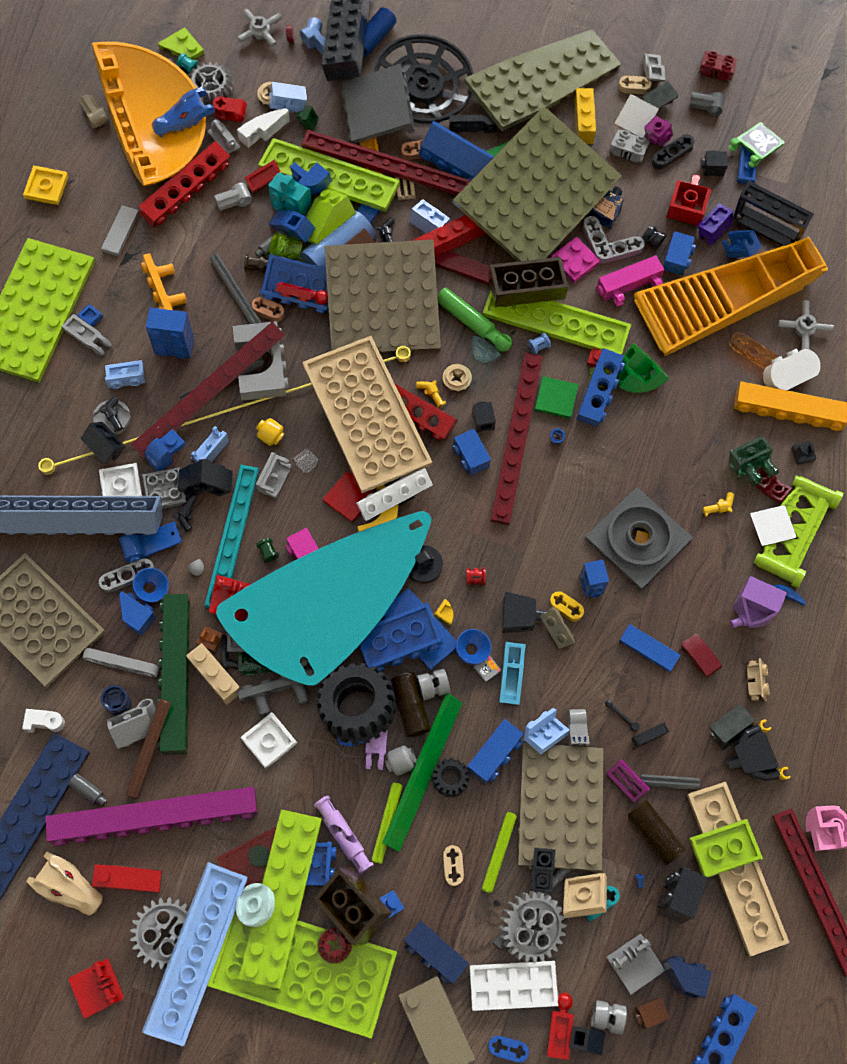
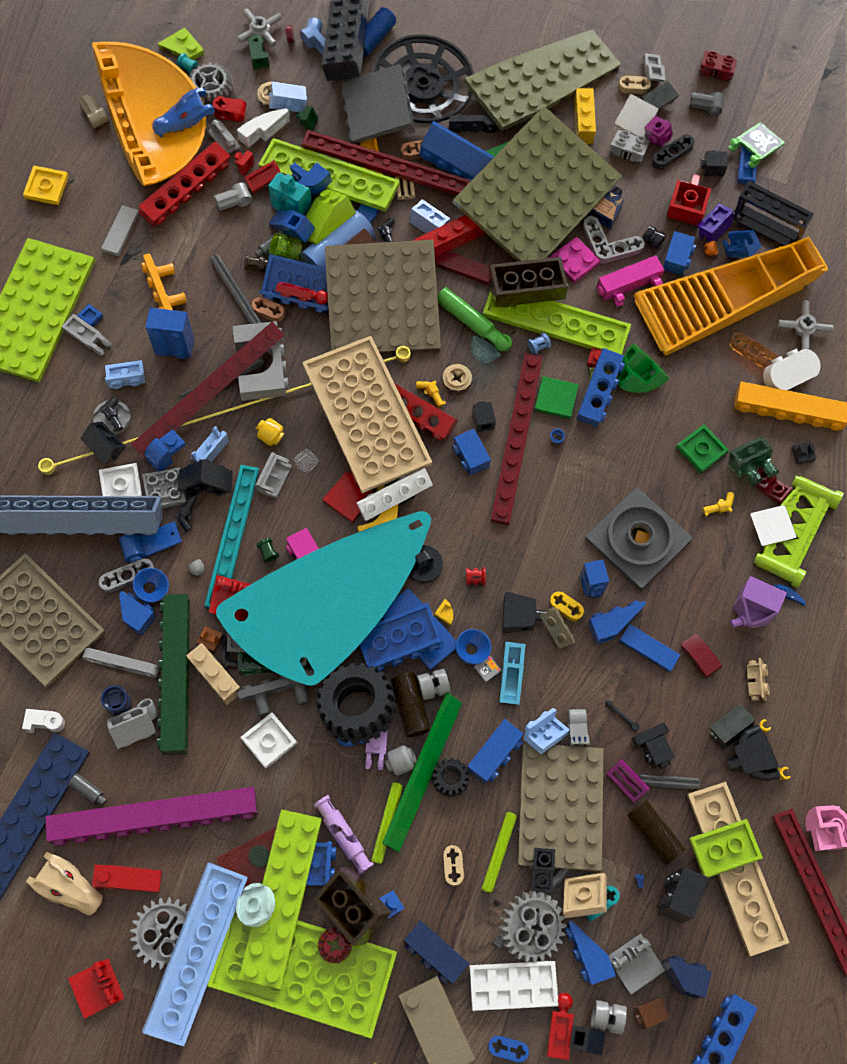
reddish brown axle [126,699,171,798] -> none
none -> red tile [234,150,255,176]
none -> dark green leg [248,34,270,70]
none -> blue slope [565,921,616,986]
none -> blue slope [588,601,646,645]
none -> black brick [642,735,674,769]
none -> green tile [676,424,729,474]
none -> orange hinge [704,241,718,256]

